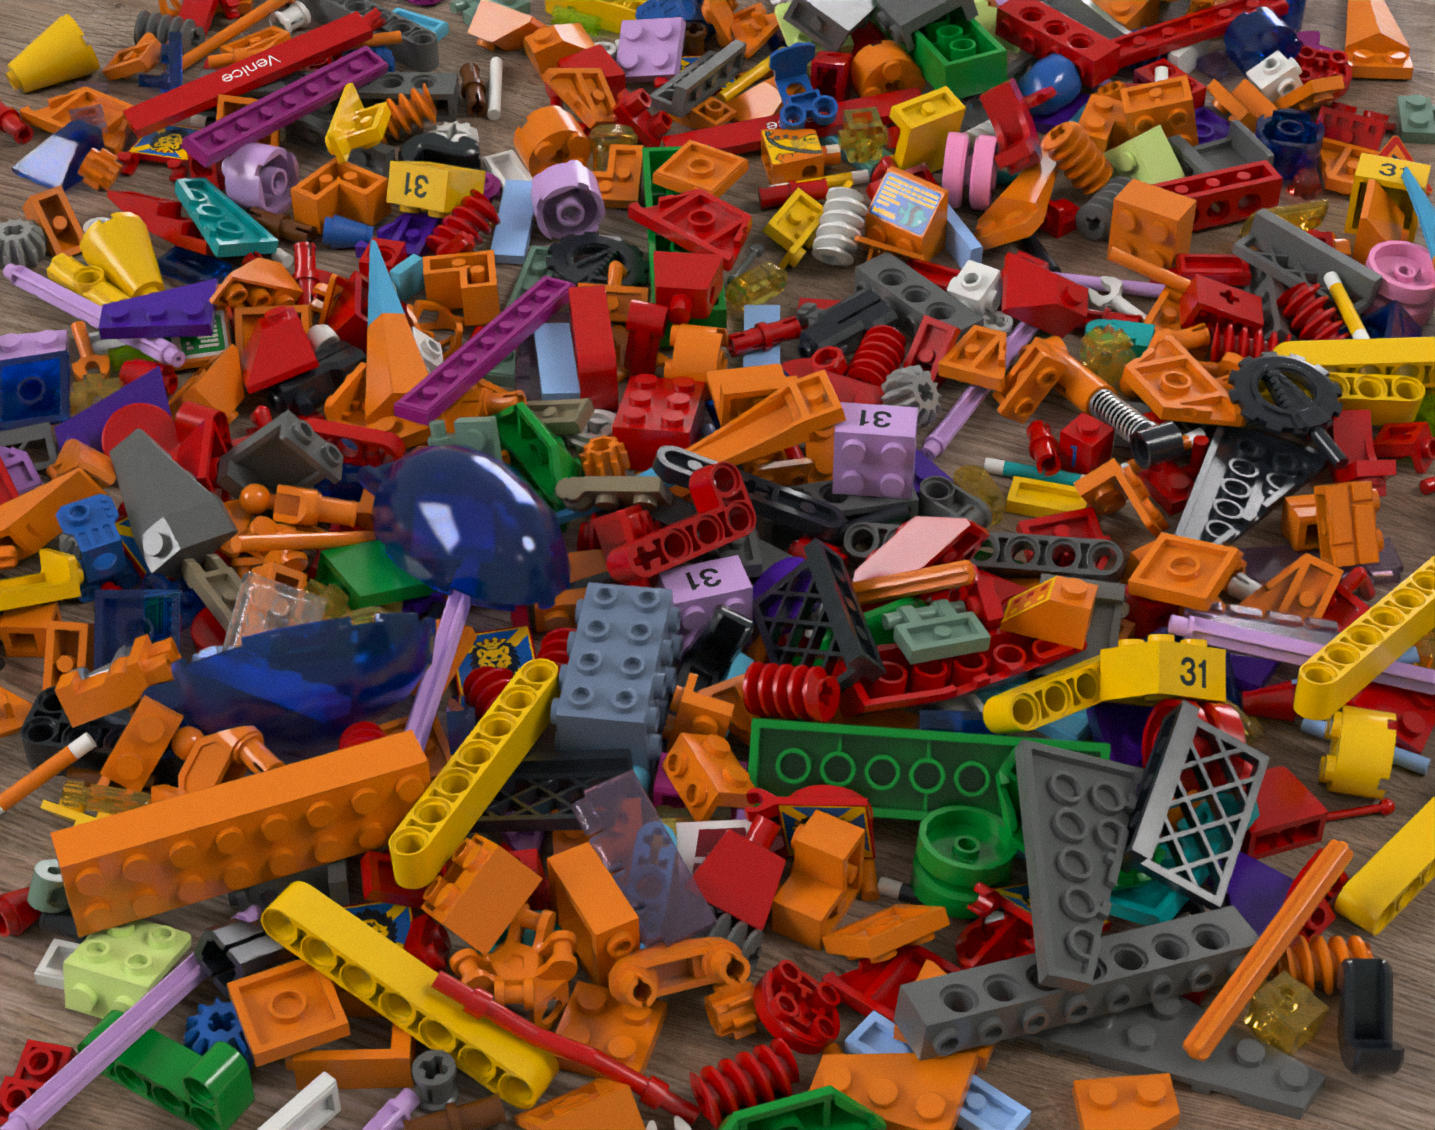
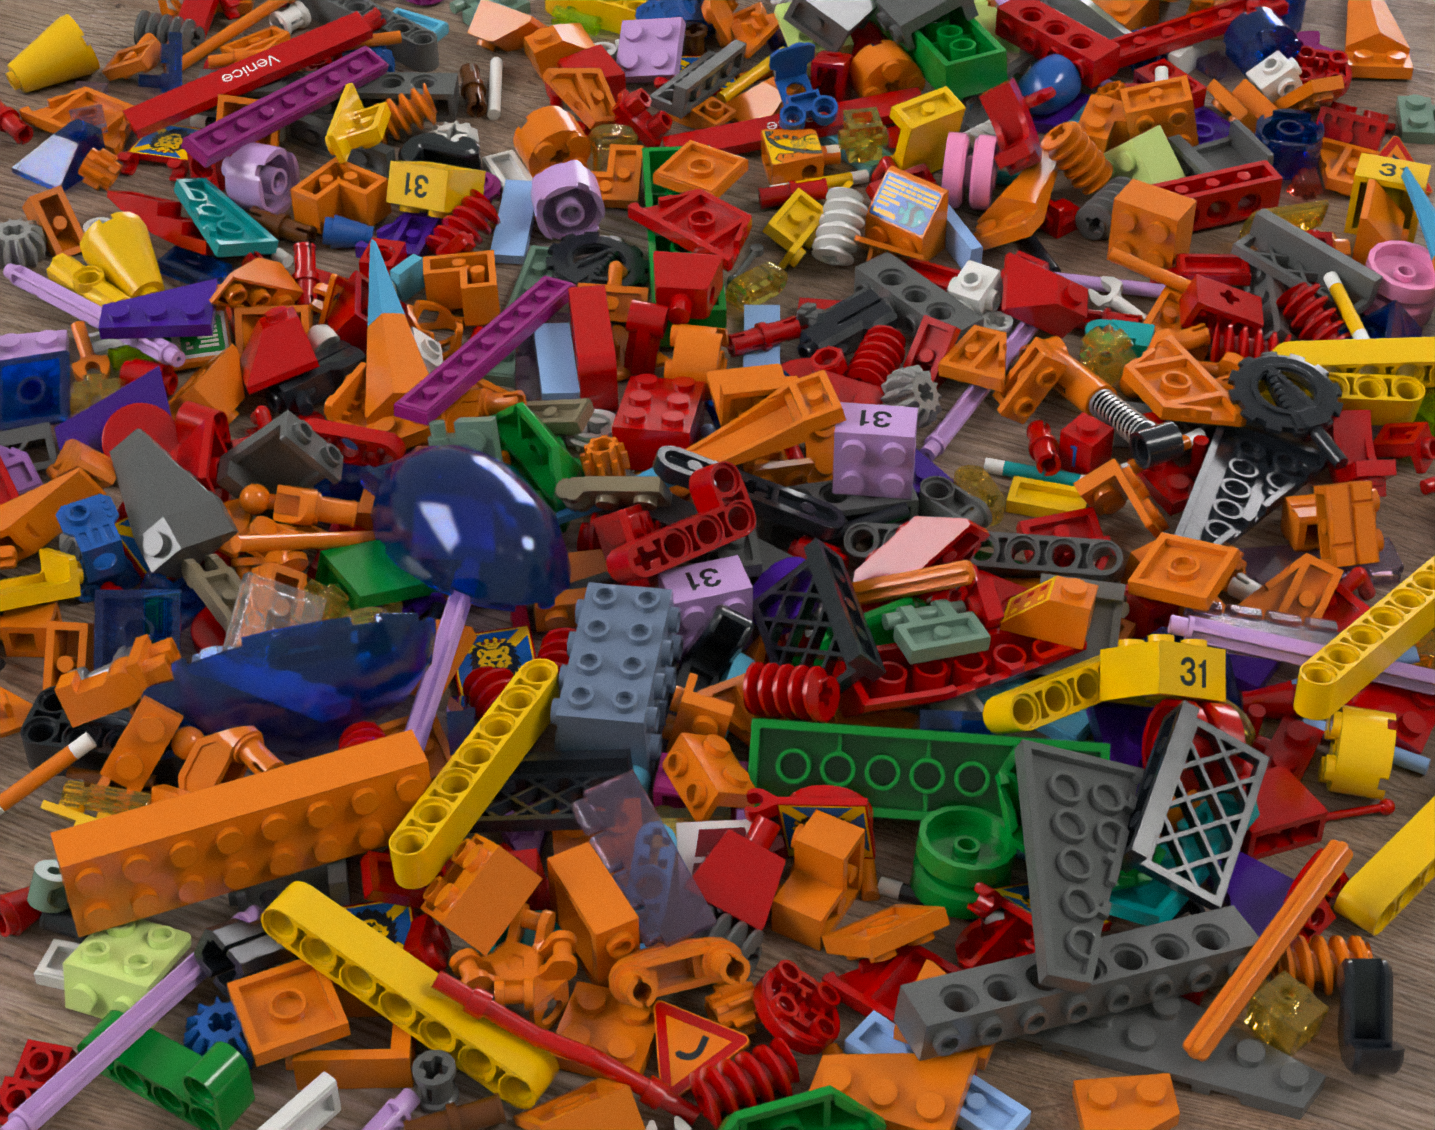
none -> piece [653,1000,750,1097]
none -> red plate [1243,704,1324,782]

